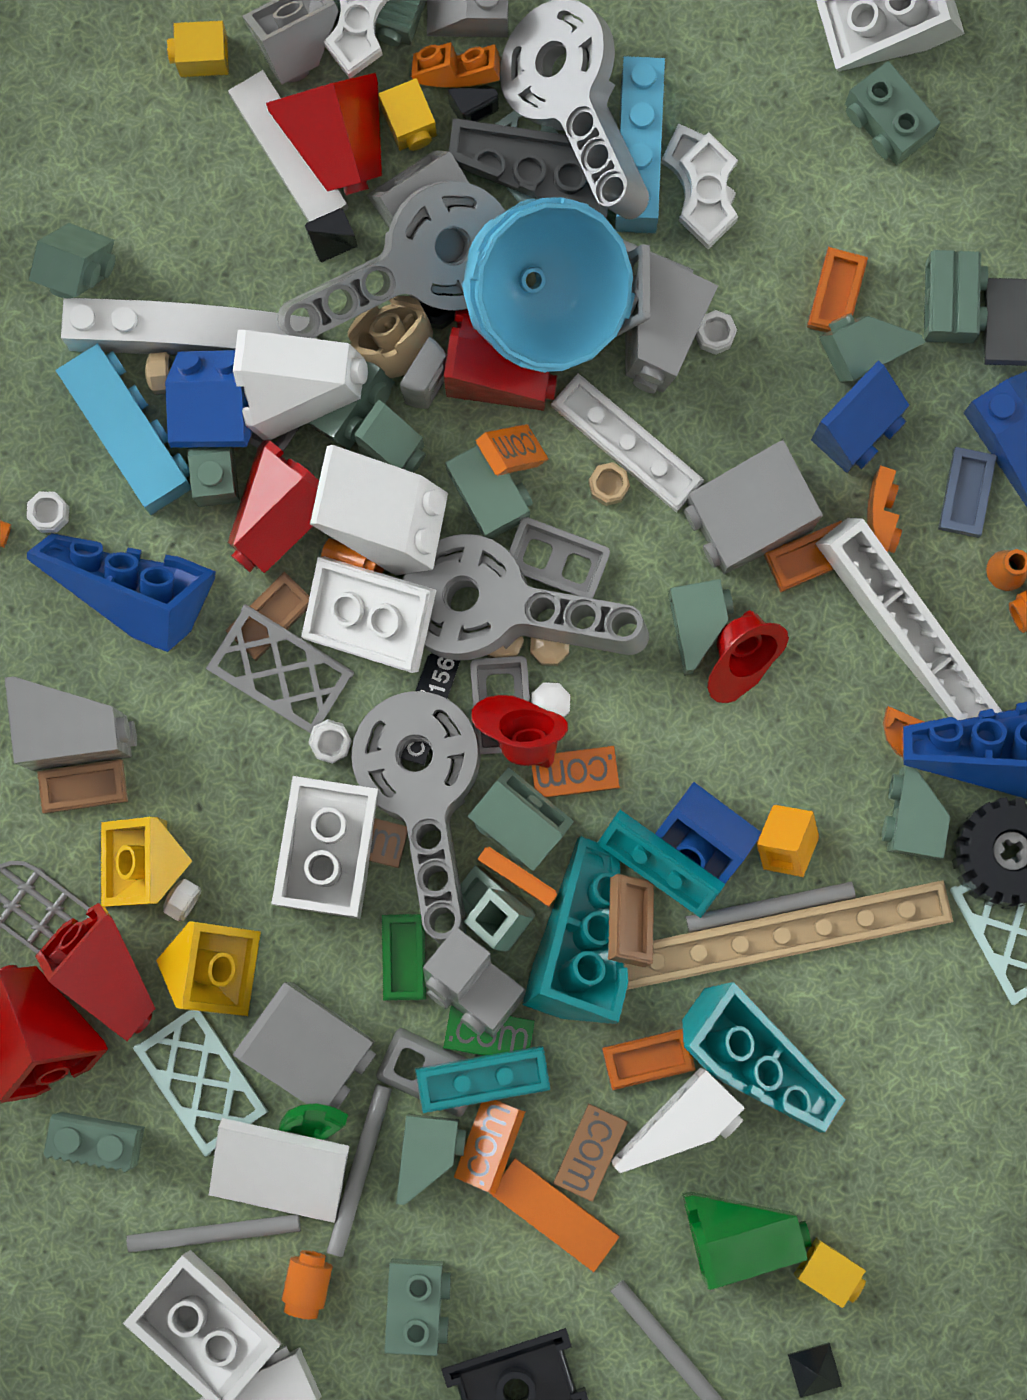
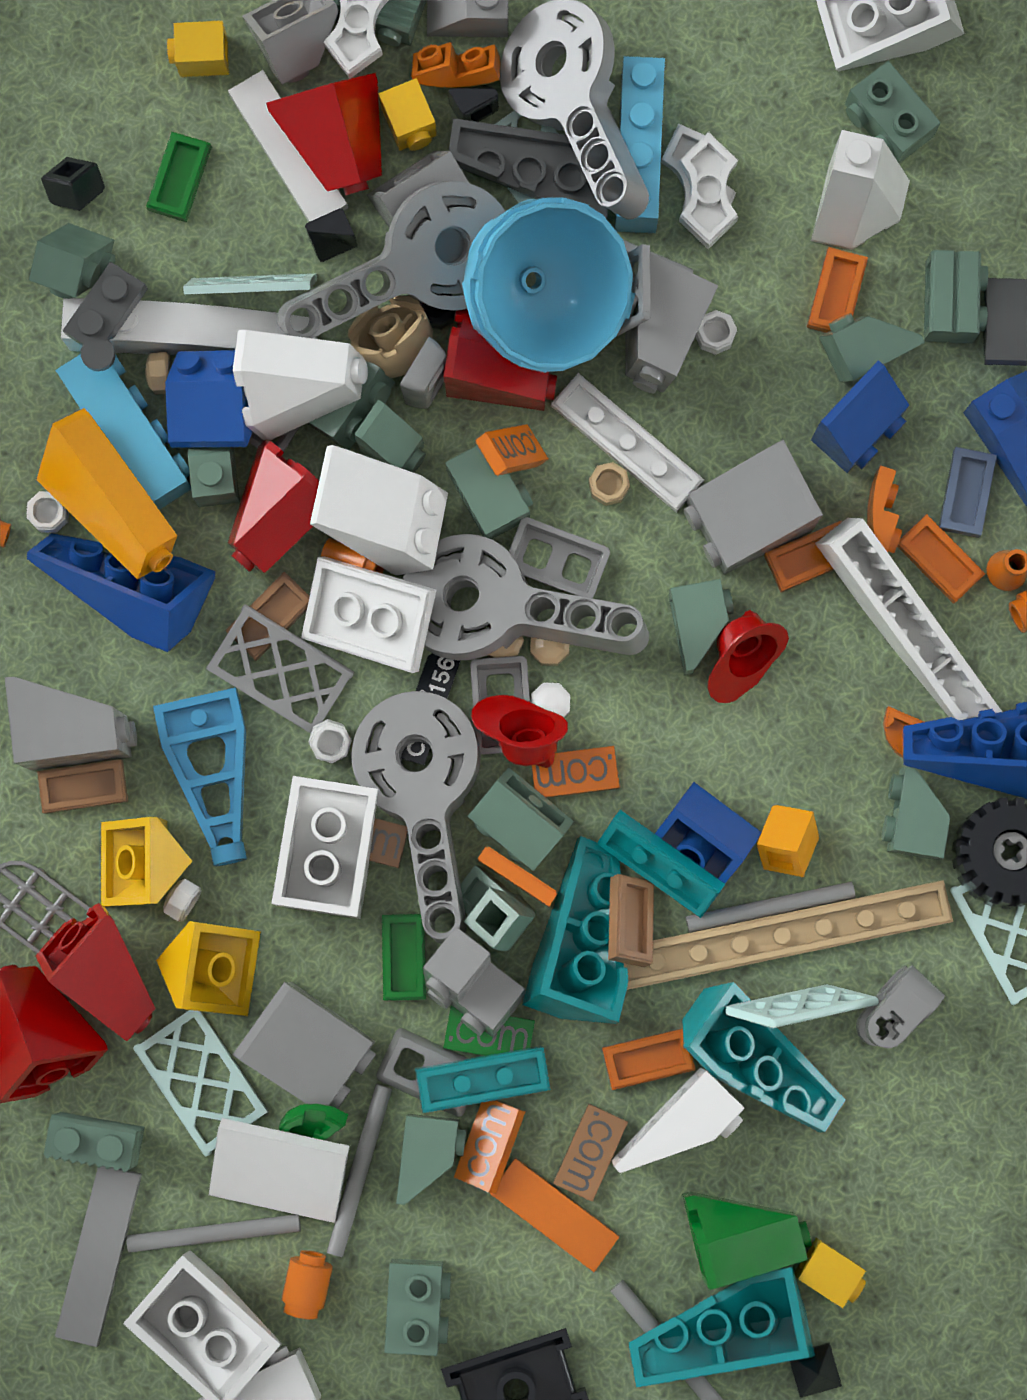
none -> light orange slope [36,408,178,580]
none -> black slope [41,157,105,211]
none -> light grey tile [55,1166,142,1347]
none -> dark grey hinge [63,261,148,371]
none -> green tile [146,132,212,222]
none -> dark azure plate [153,687,247,866]
none -> light aqua window [183,274,317,295]
none -> teal wedge [629,1267,815,1388]
none -> light aqua window [726,984,879,1028]
none -> white slope [811,130,910,250]
none -> light grey piece [856,965,945,1048]
none -> orange tile [897,514,985,604]

